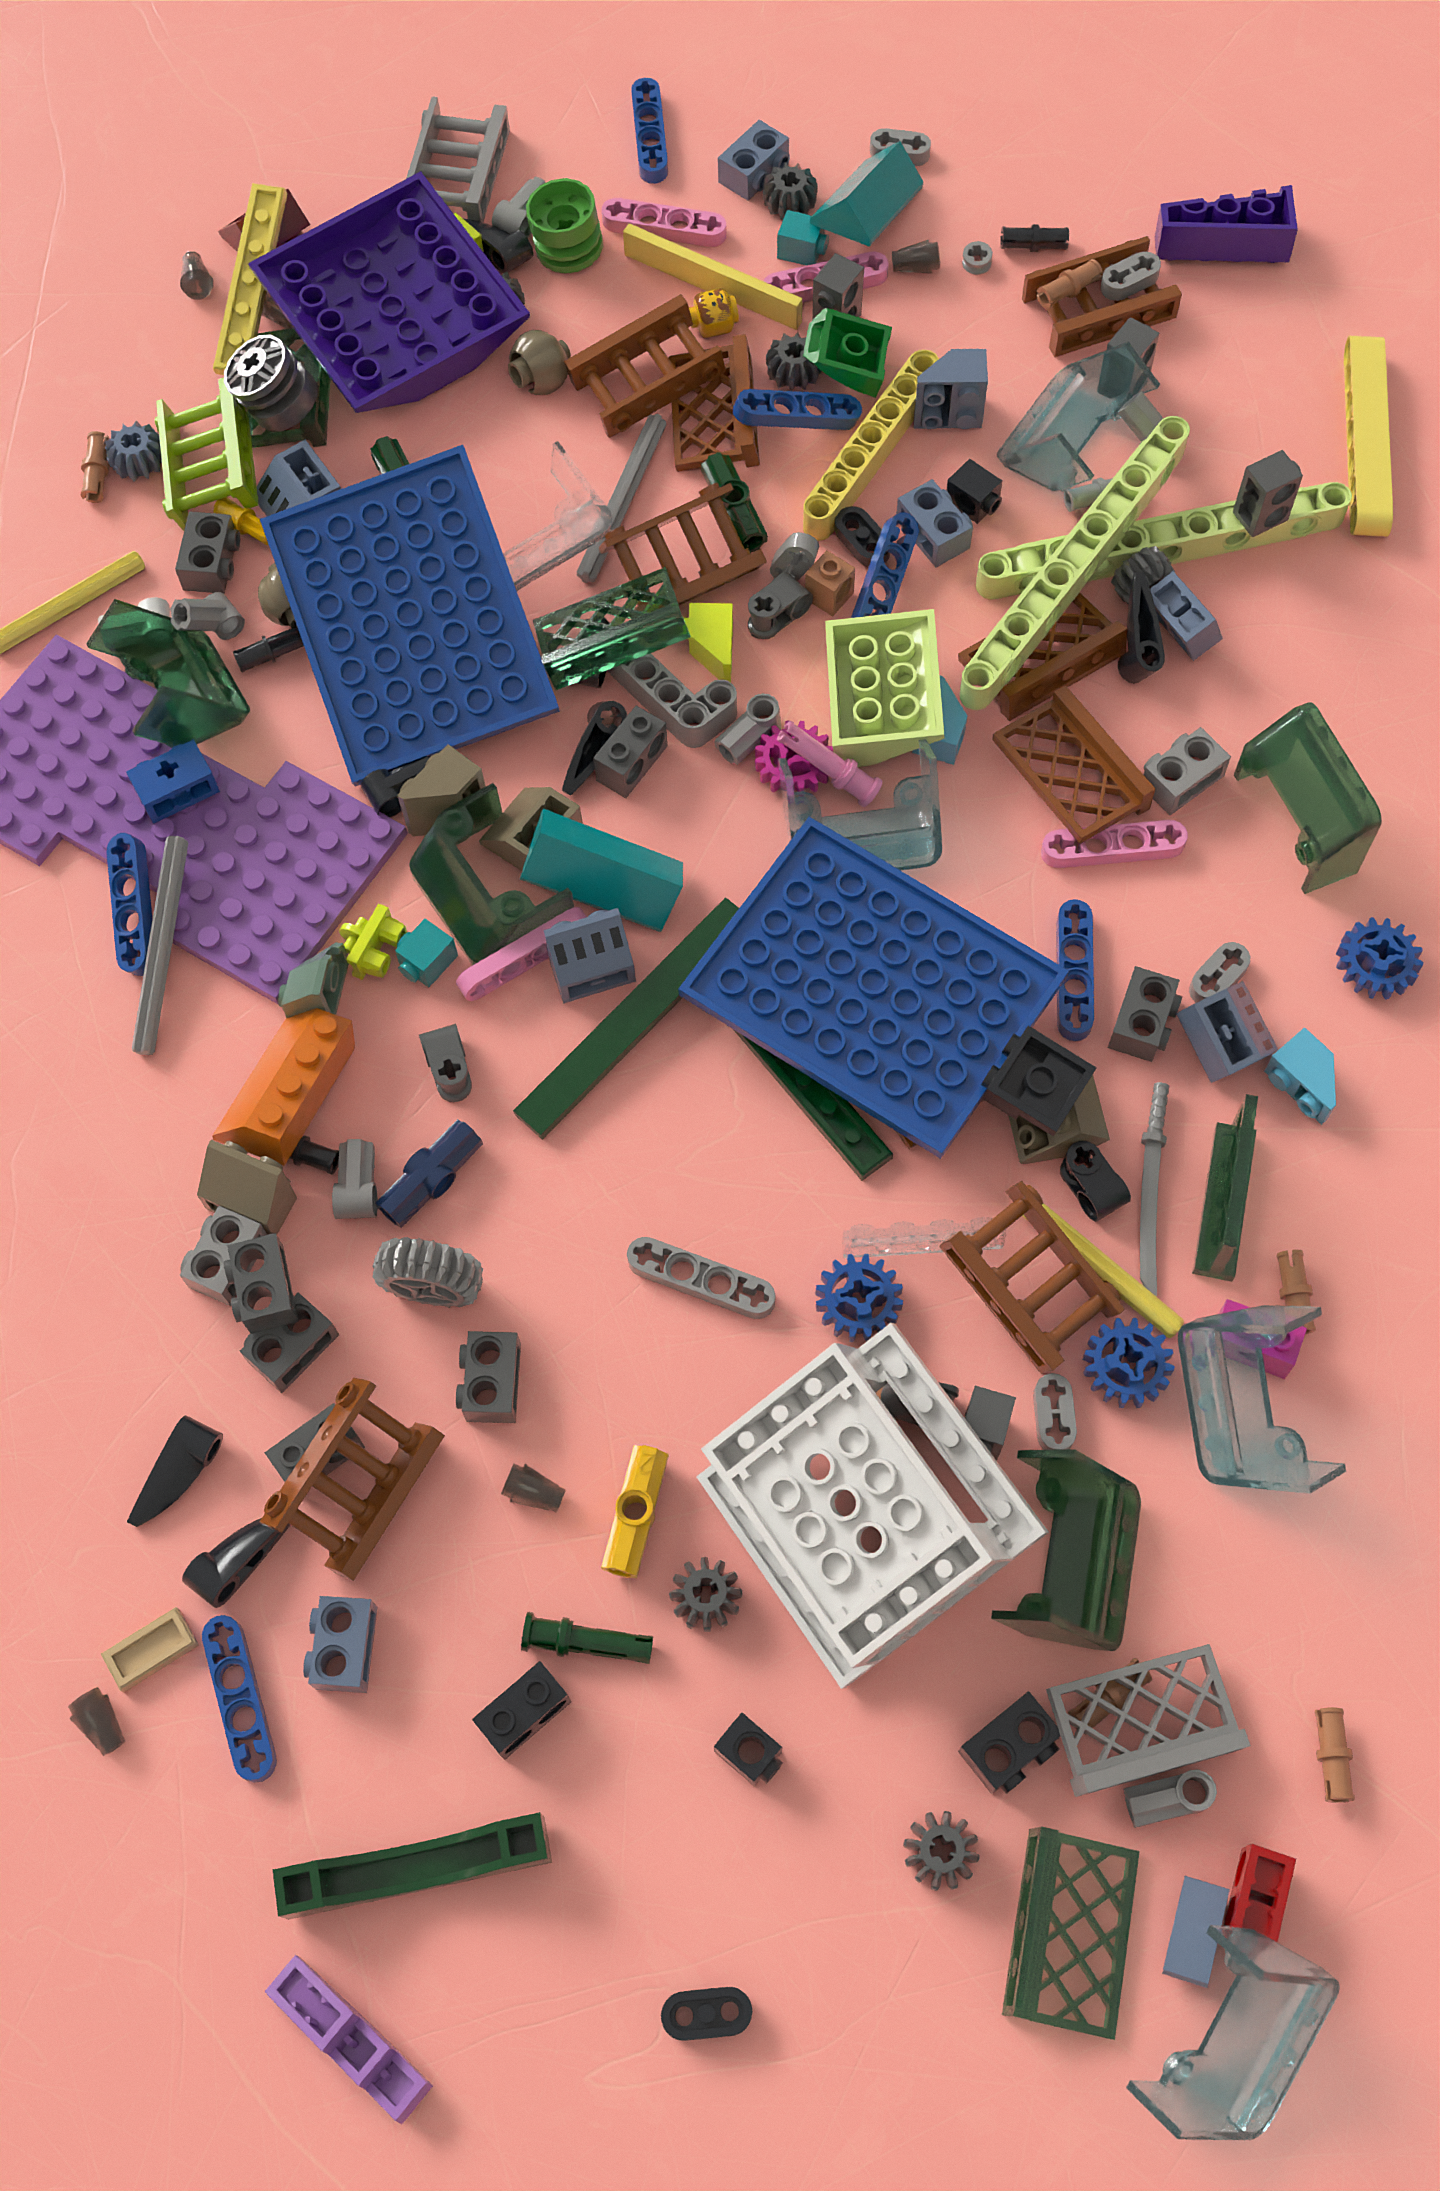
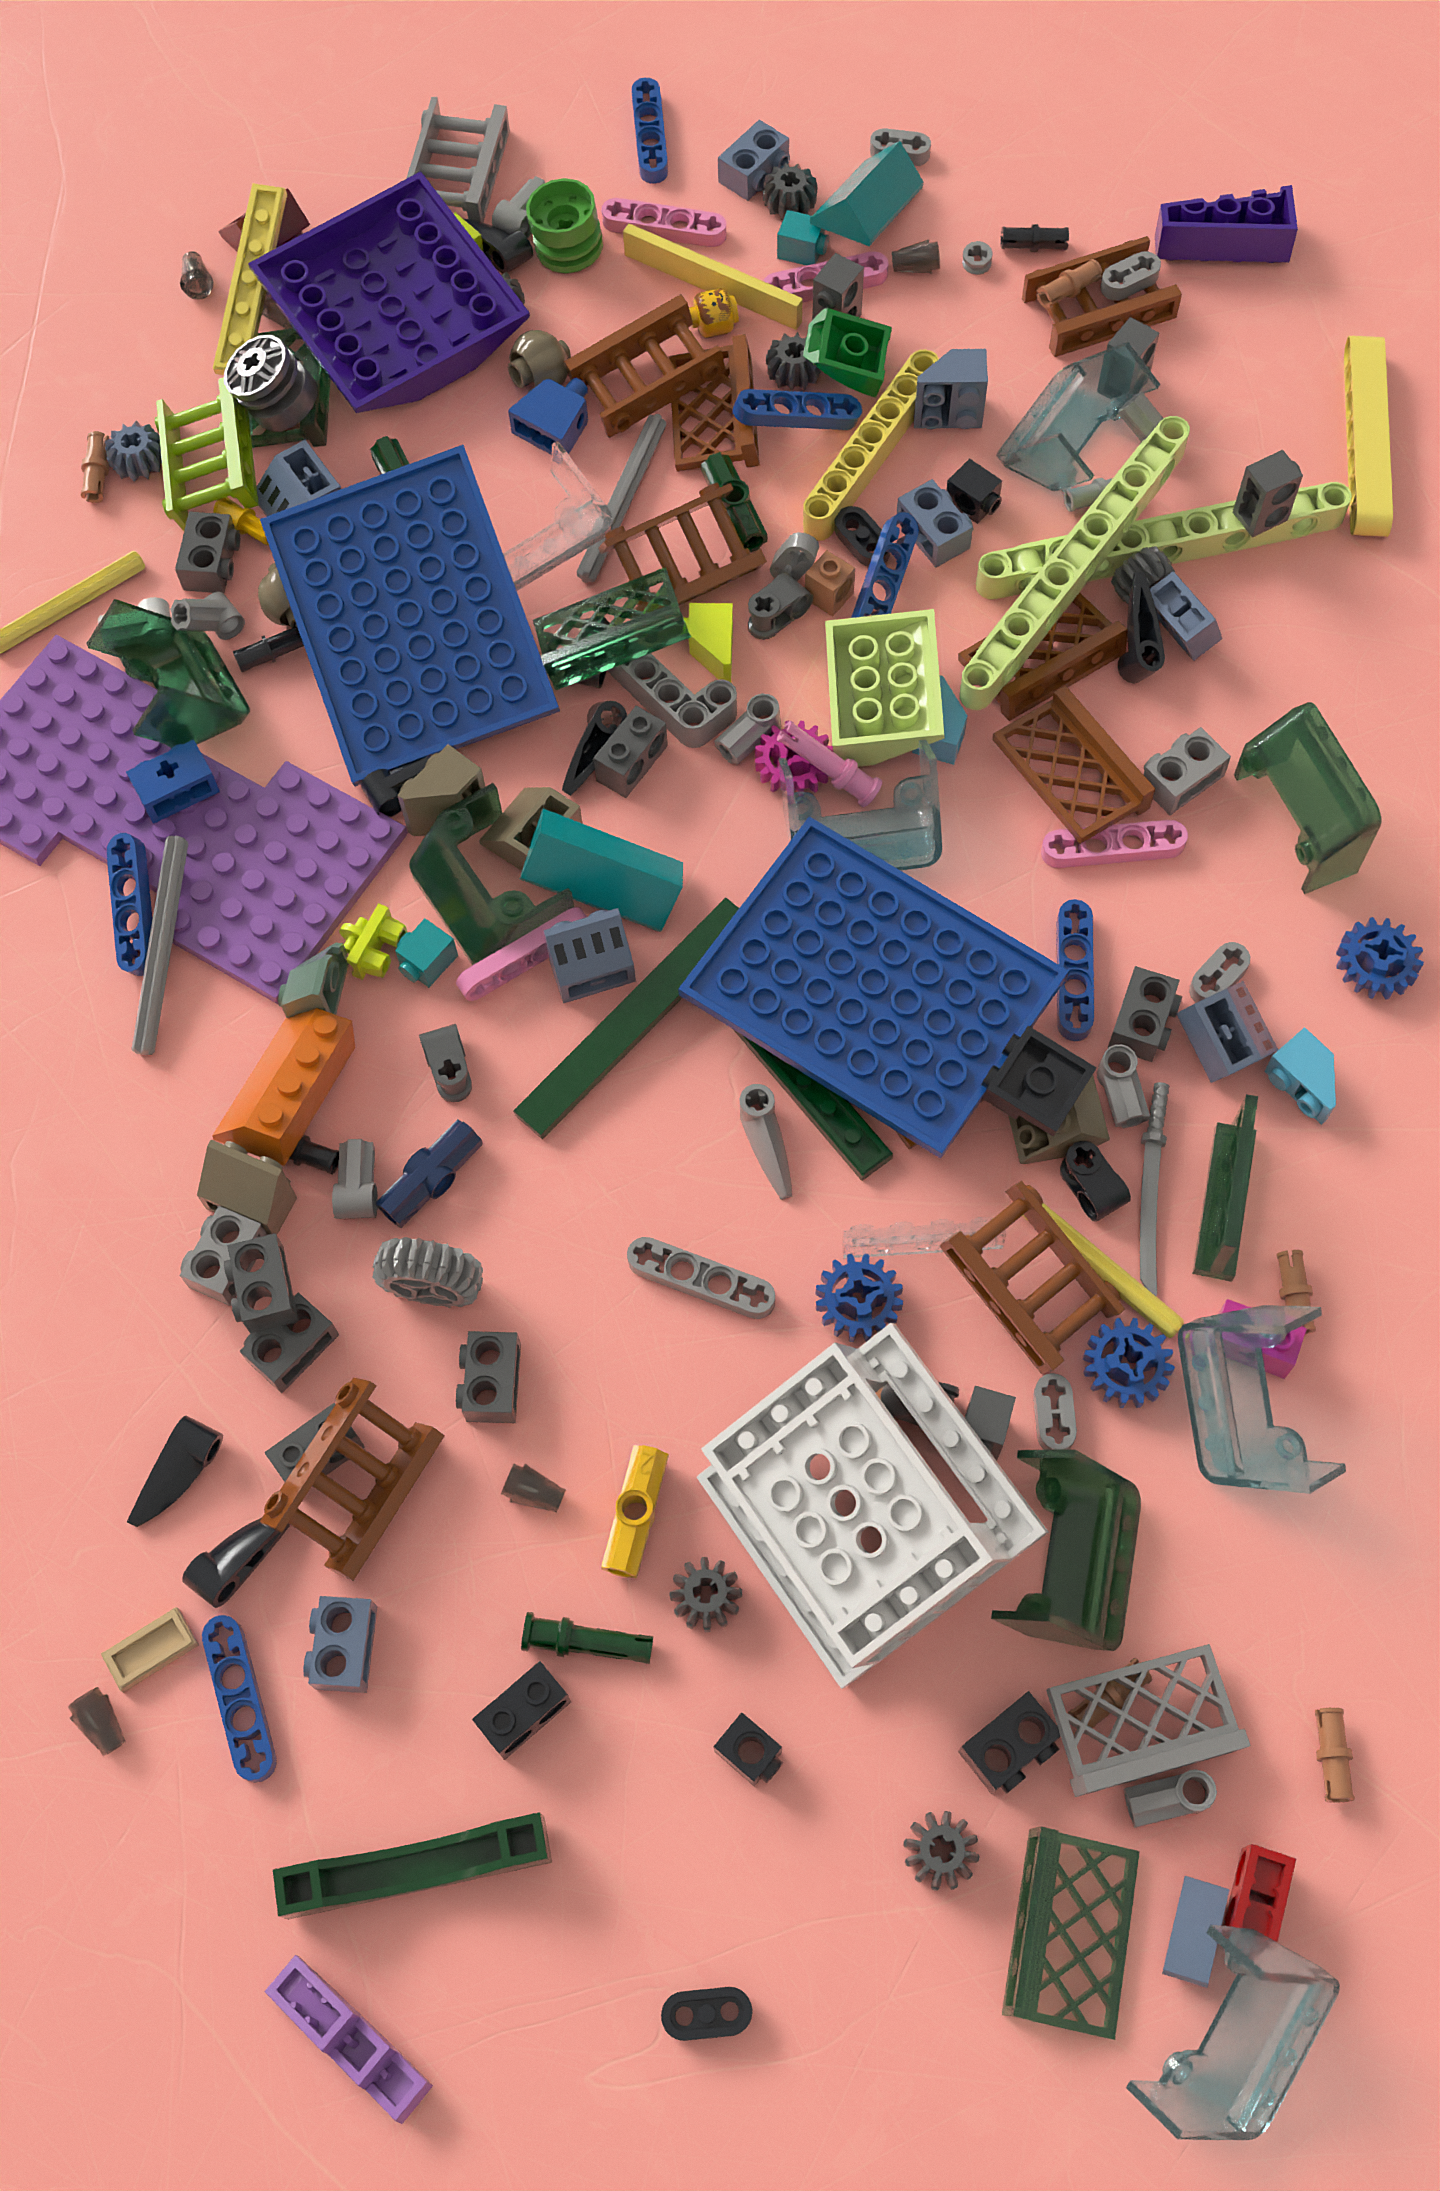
none -> blue torso [508,378,588,462]
none -> light grey piece [739,1084,792,1200]
none -> light grey piece [1096,1044,1150,1129]

